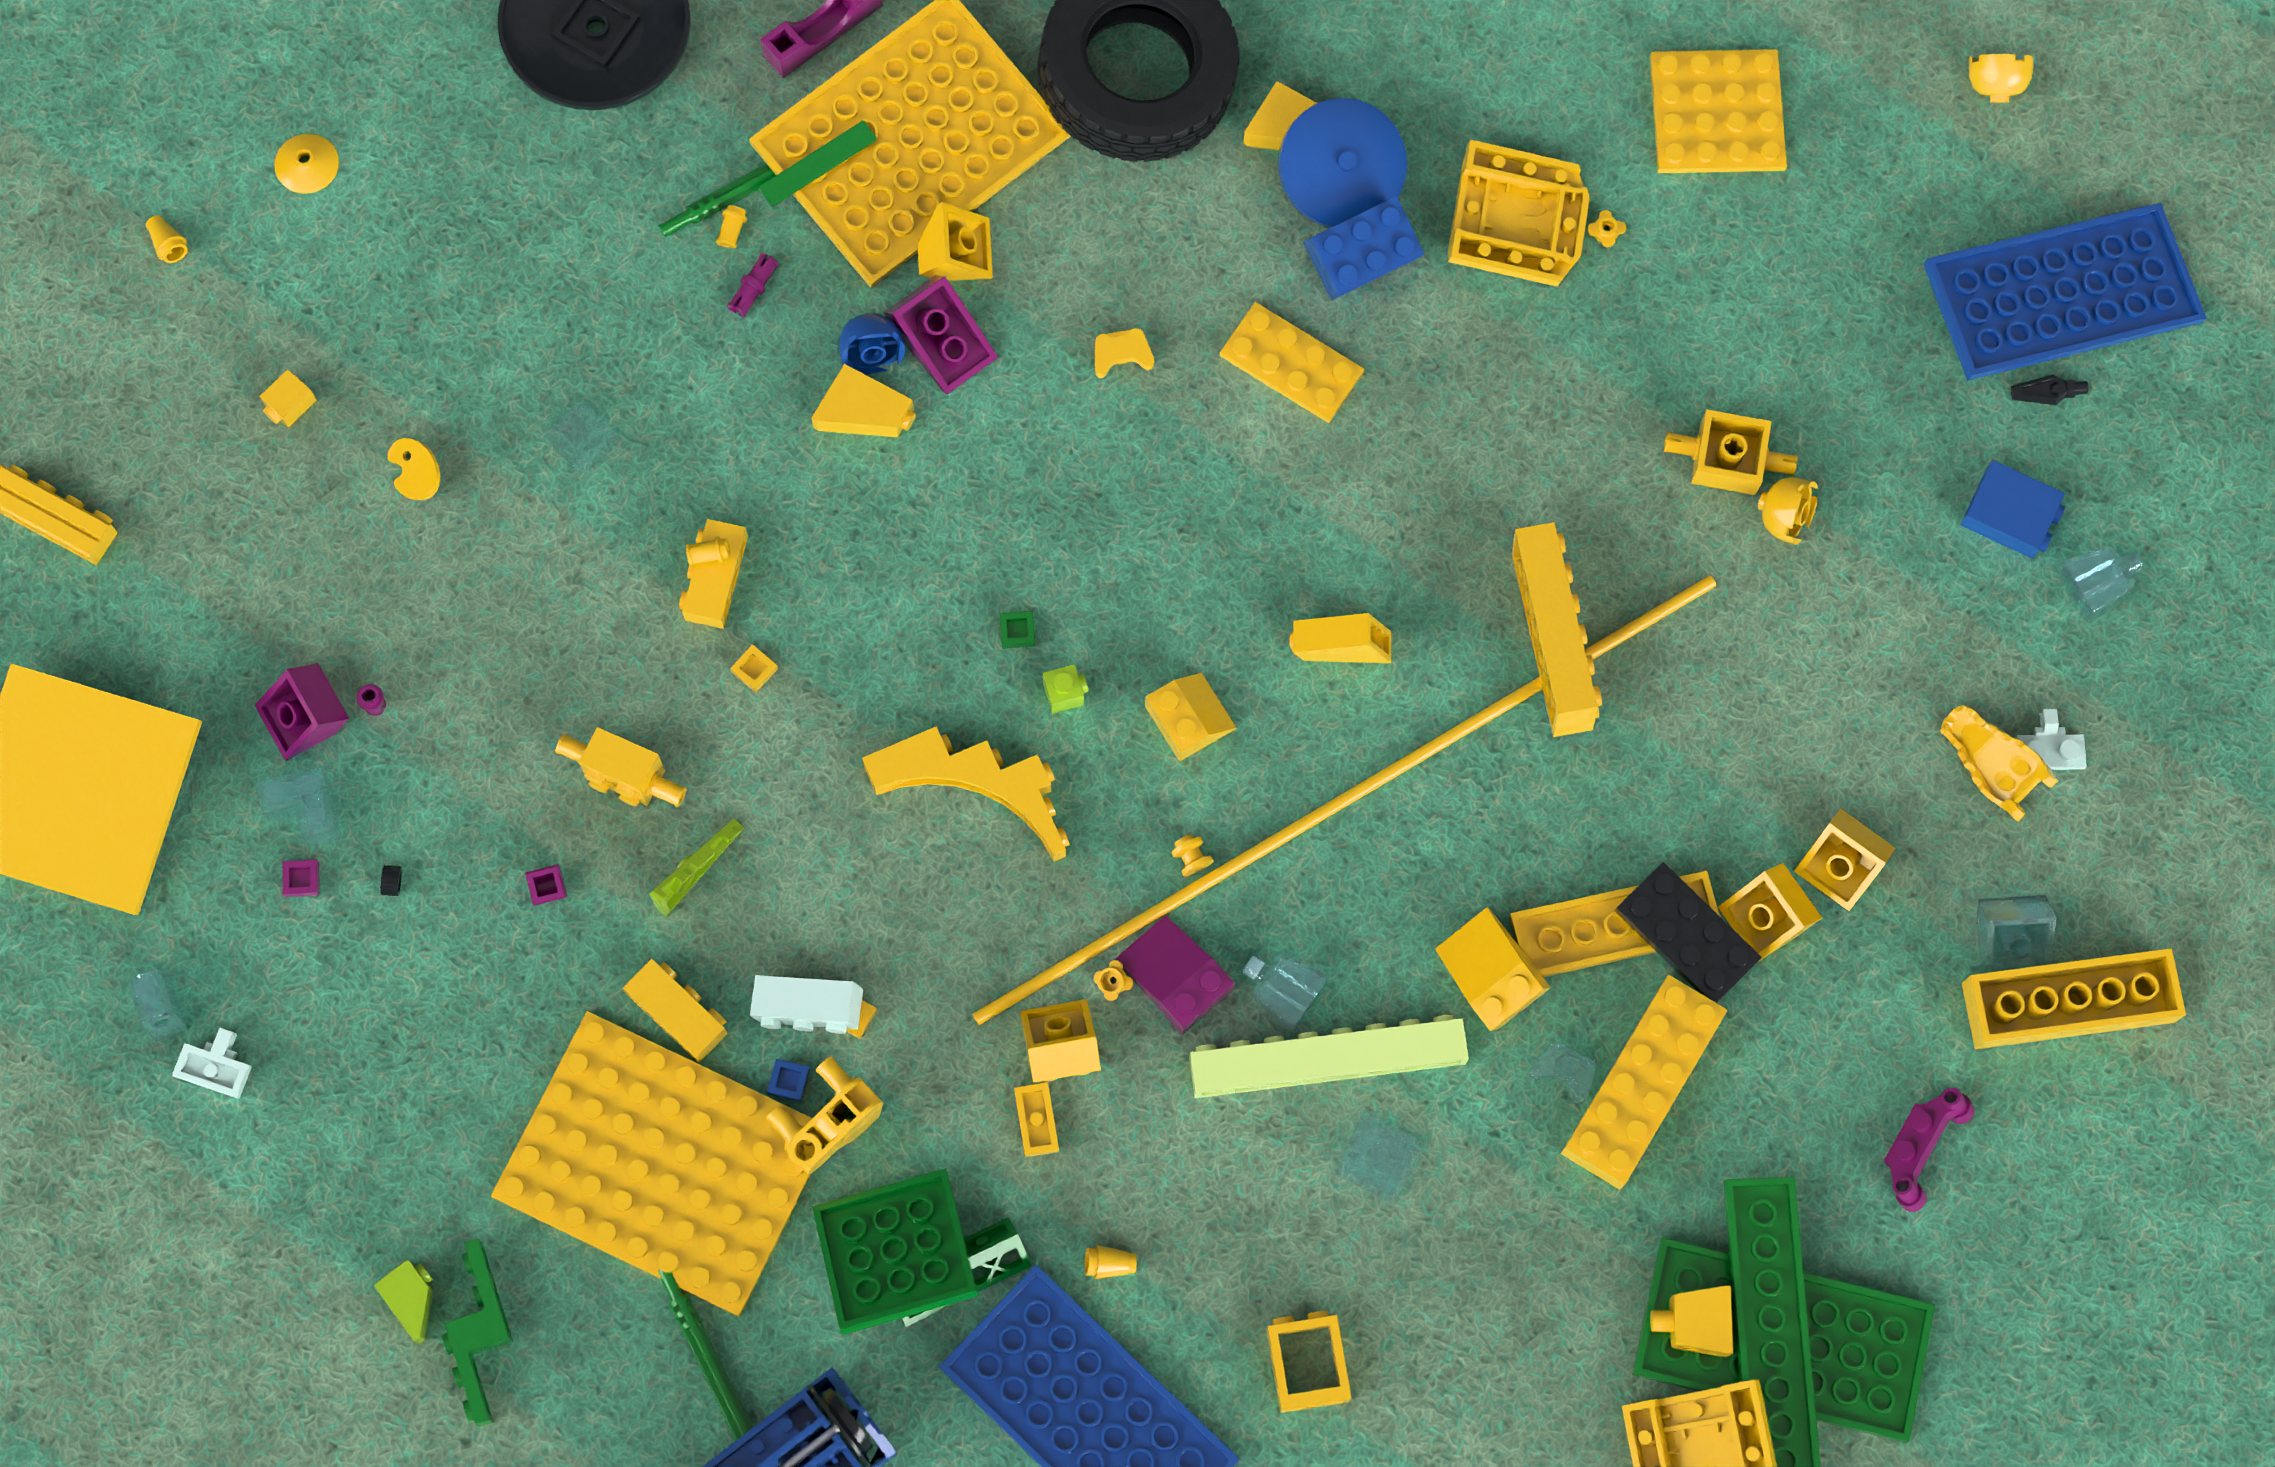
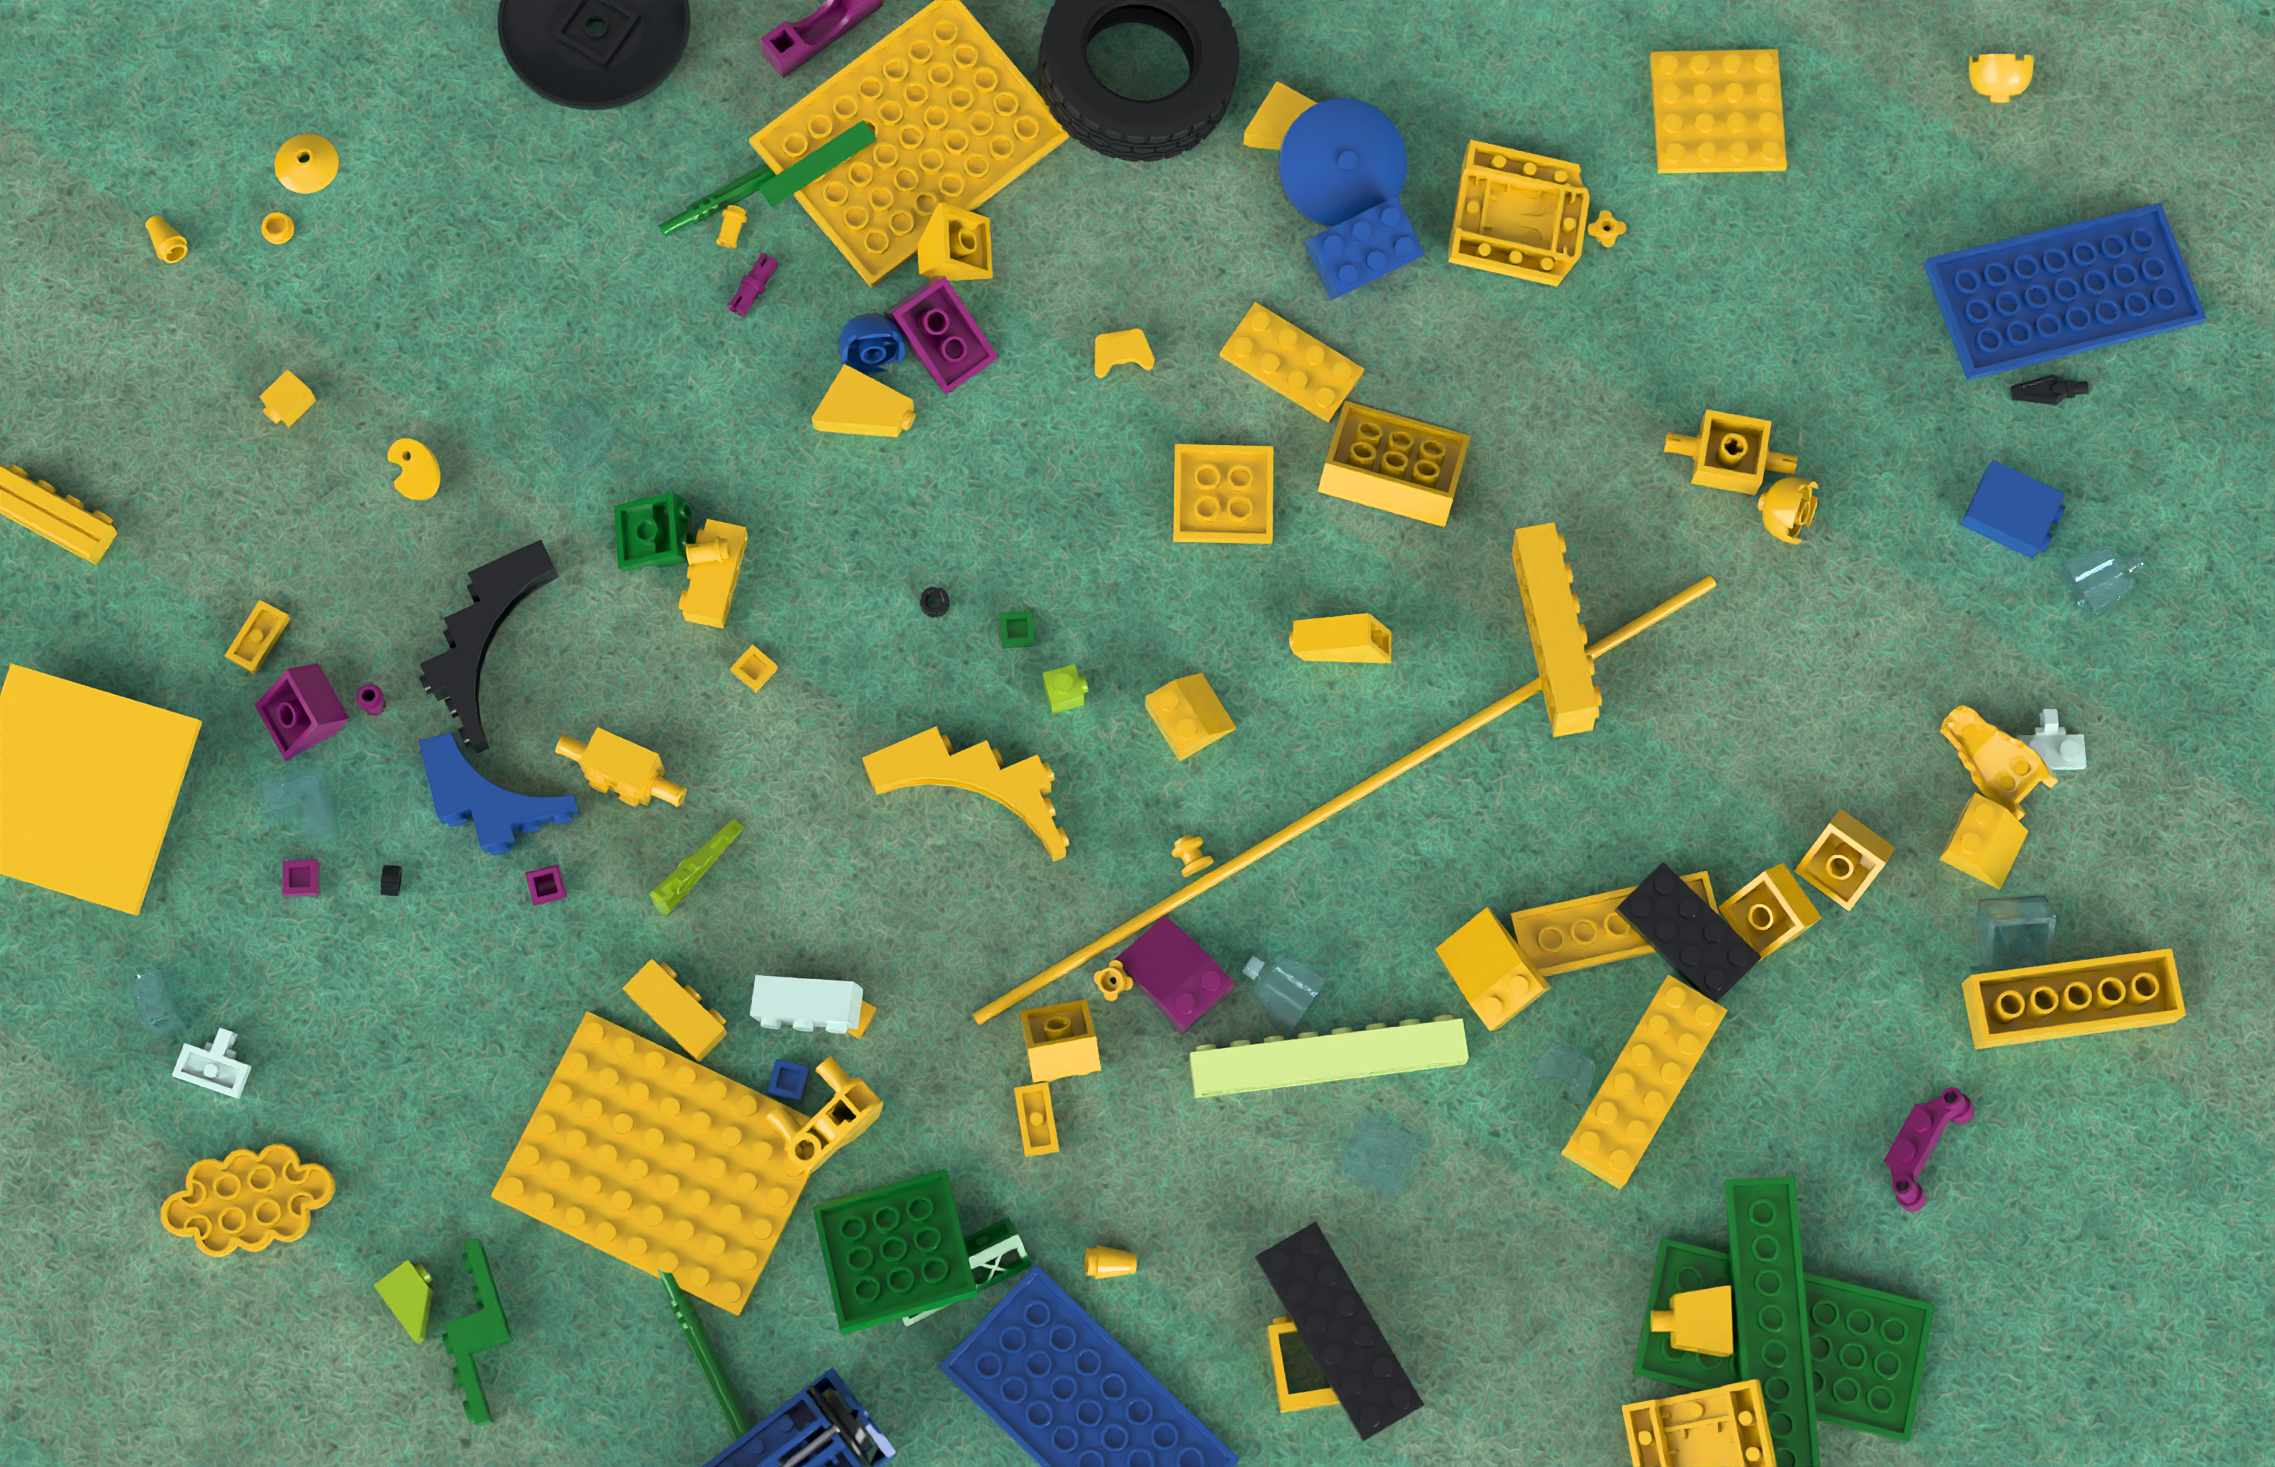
none -> yellow plate [160,1143,336,1257]
none -> yellow plate [224,600,291,675]
none -> yellow plate [261,212,295,244]
none -> black arch [419,540,558,754]
none -> blue arch [419,732,580,856]
none -> green plate [614,492,694,572]
none -> black axle [920,586,950,618]
none -> yellow plate [1173,444,1274,544]
none -> black plate [1255,1221,1424,1442]
none -> yellow slope [1318,401,1471,527]
none -> yellow slope [1939,792,2029,890]

